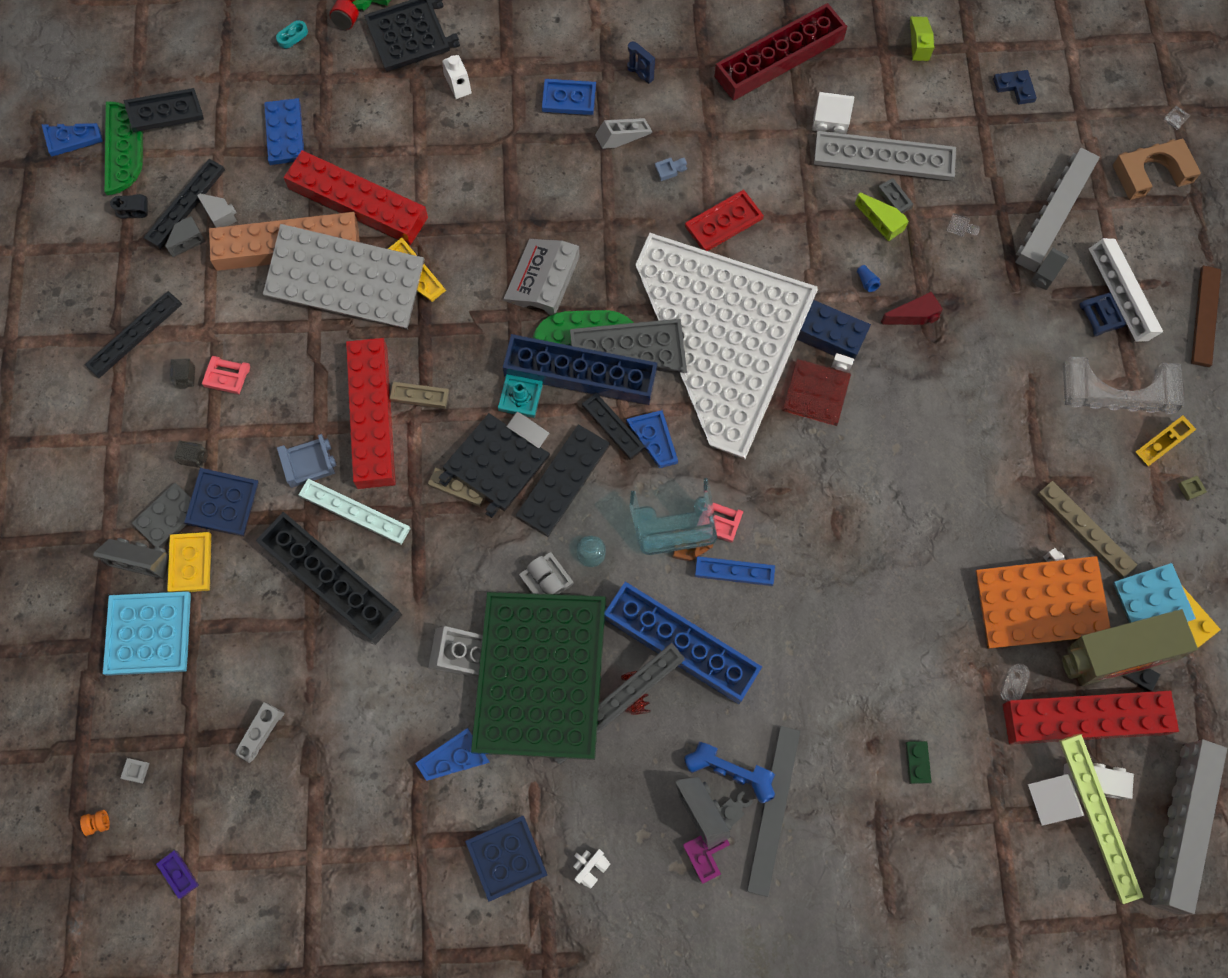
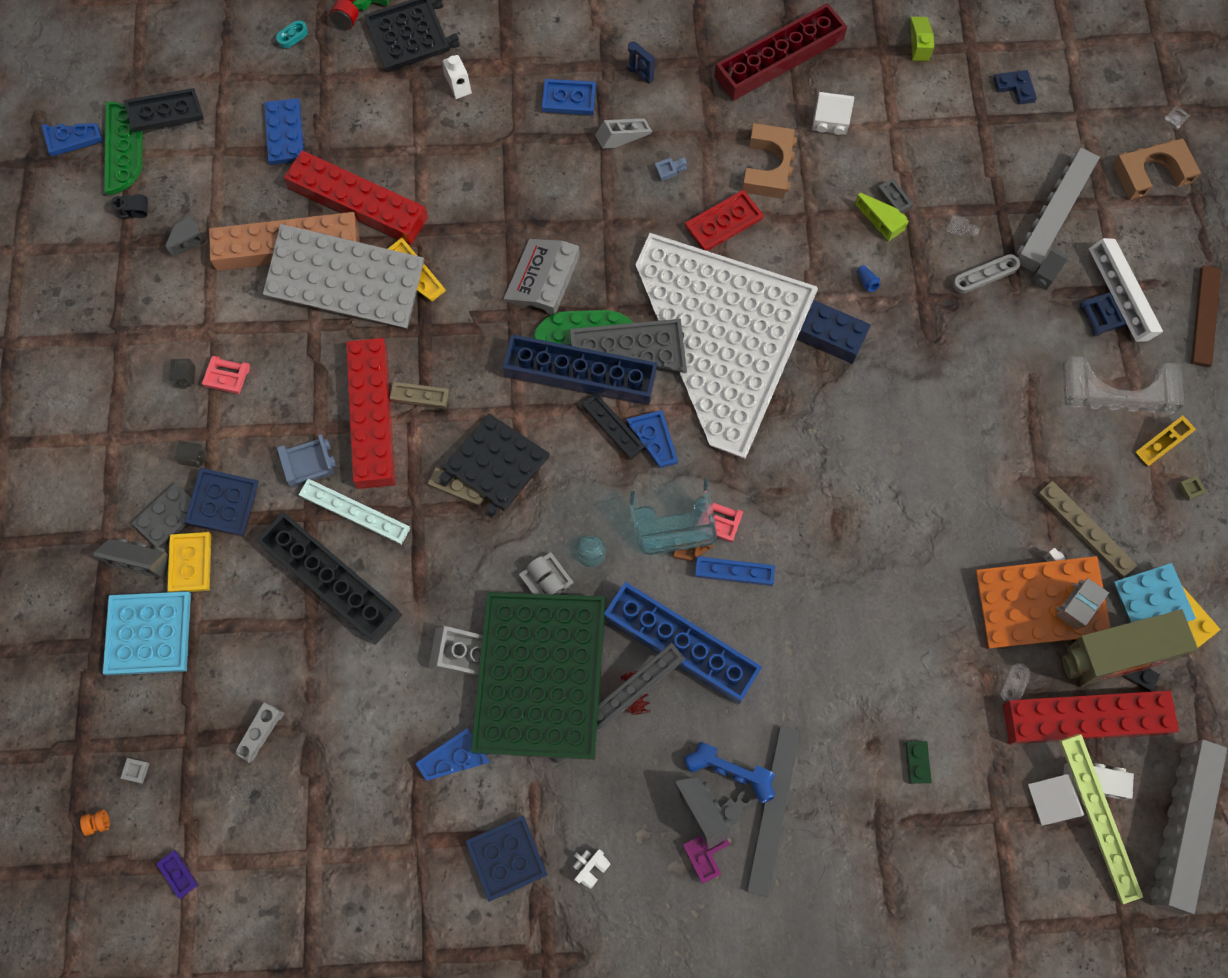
black tile [84,291,182,378] -> none
black plate [143,159,225,249] -> none
light grey slope [197,194,237,228] -> none
teal plate [498,374,543,418] -> none
light grey slope [506,412,550,448] -> none
black plate [516,424,610,537] -> none
clear red plate [783,359,851,426] -> none
light grey plate [814,131,956,181] -> none
white plate [831,353,854,373] -> none
dark red slope [881,292,943,325] -> none
none -> medium nougat arch [742,123,797,199]
none -> light grey plate [953,254,1020,293]
none -> light grey container [1056,578,1109,630]

